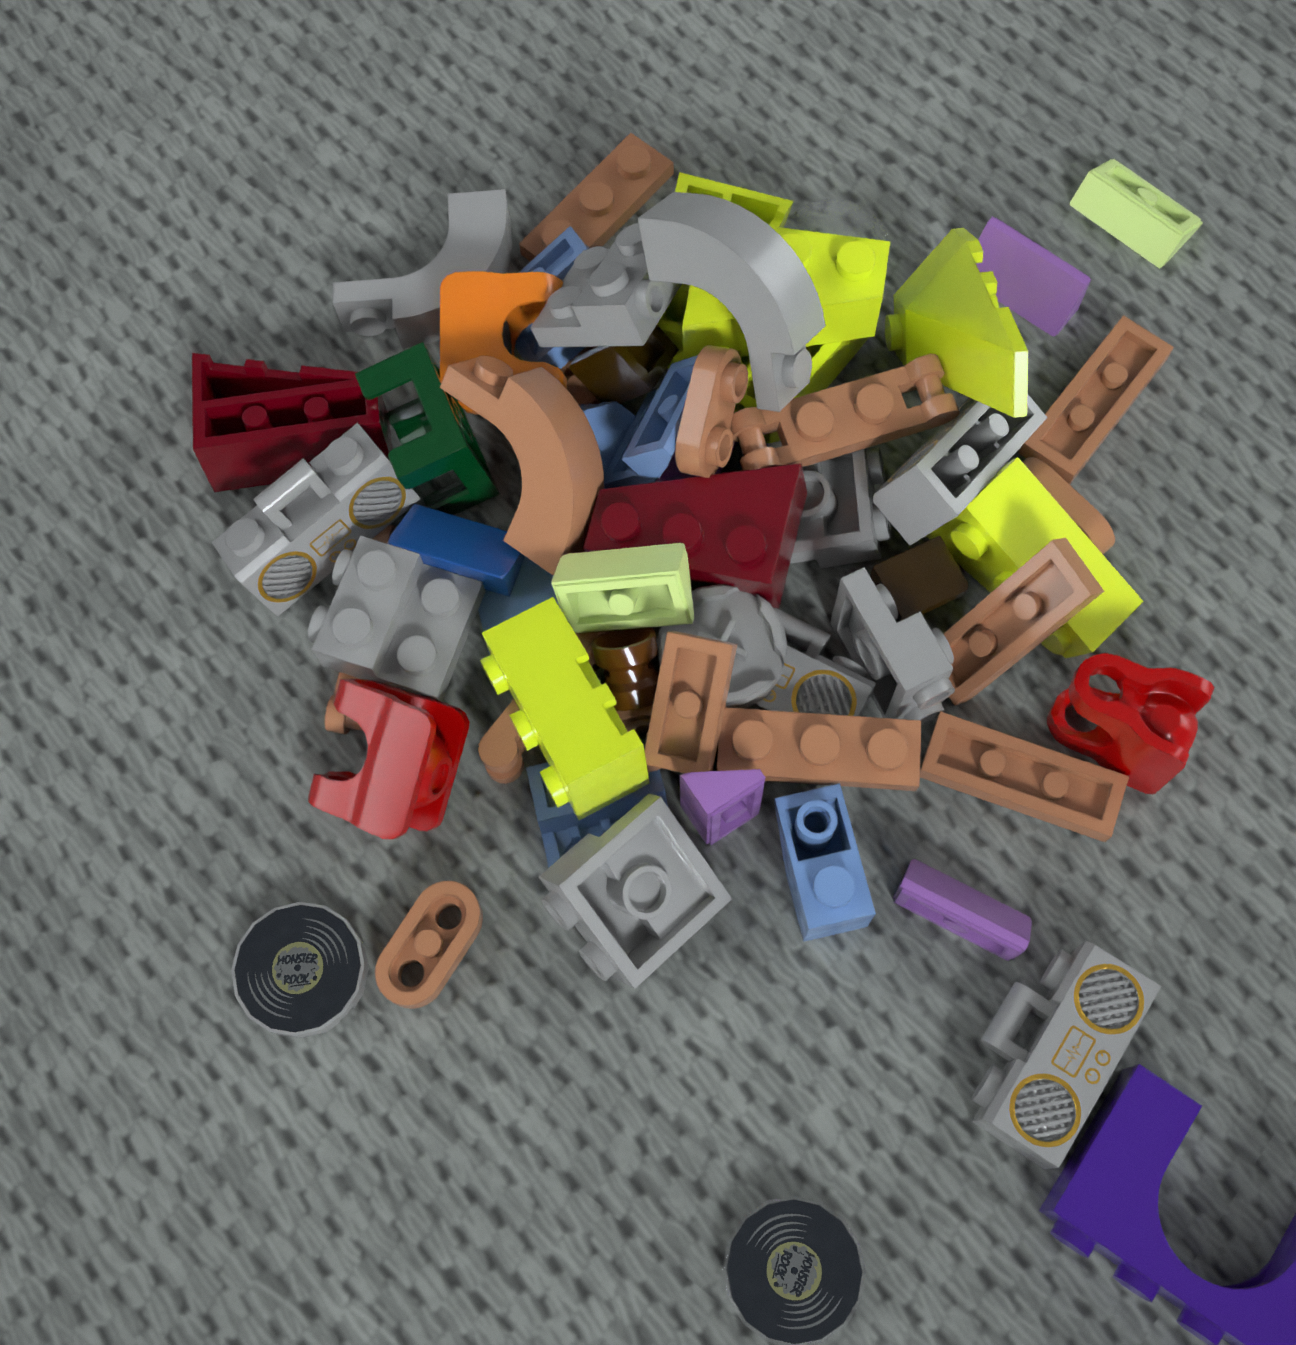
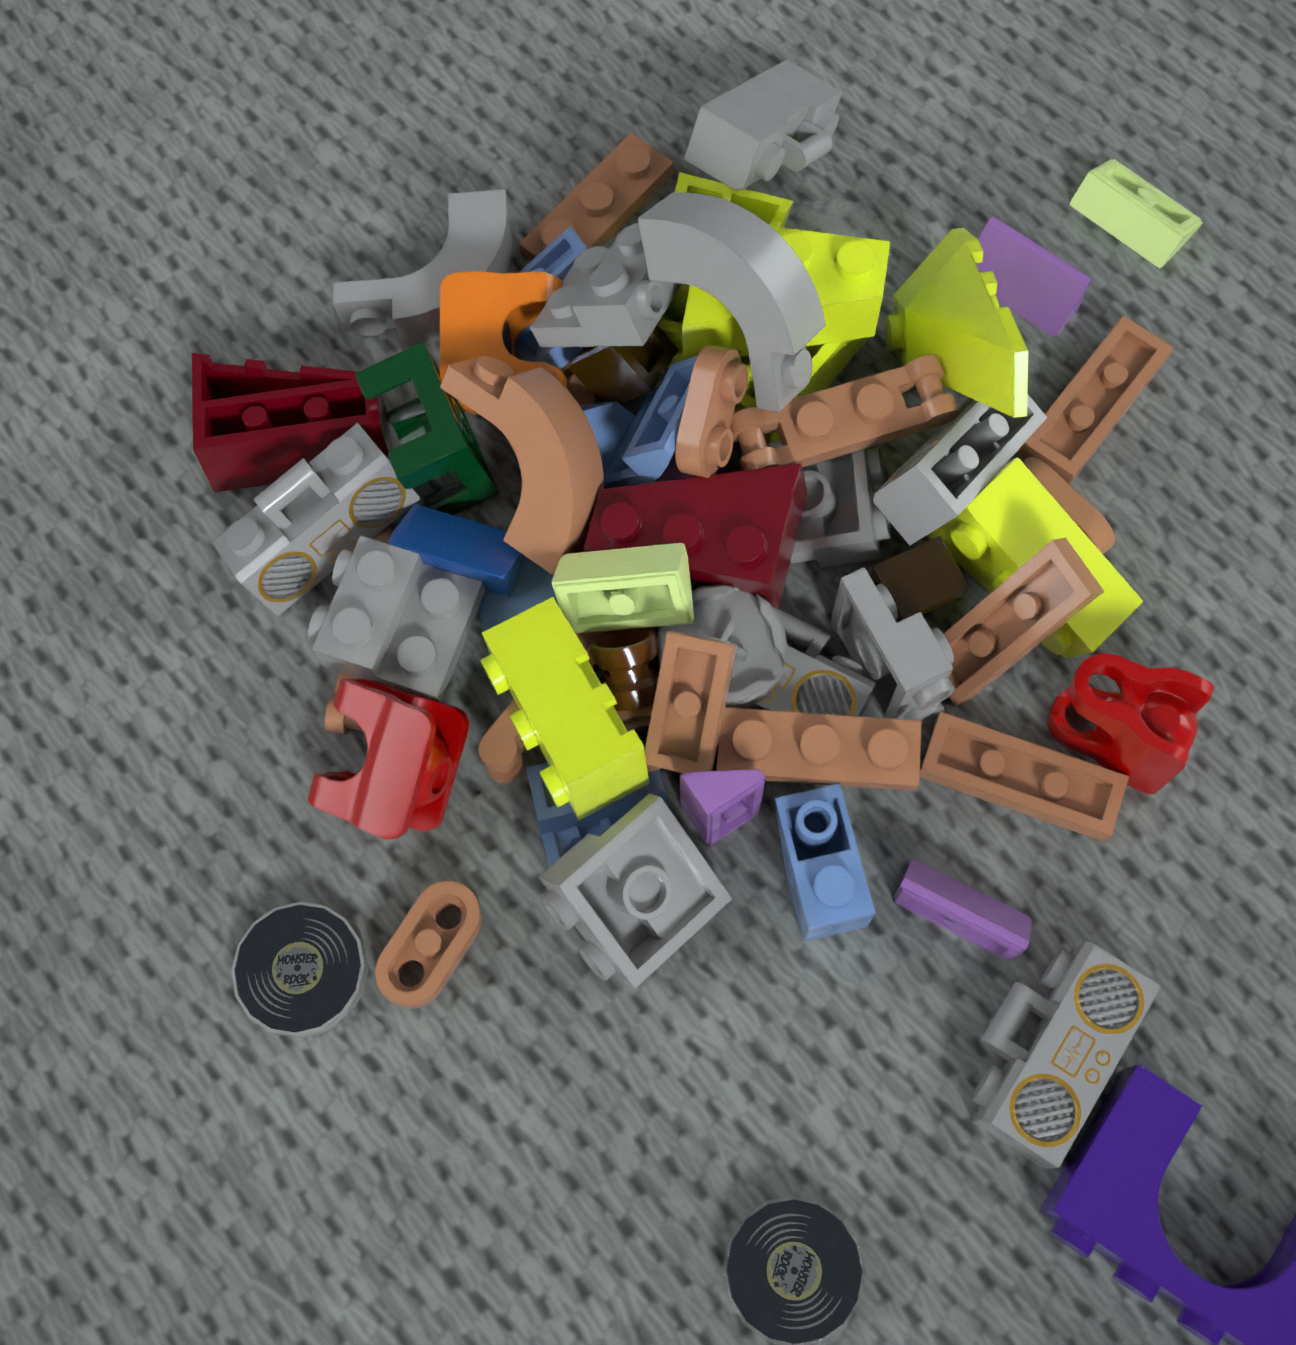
none -> light grey piece [684,60,842,191]

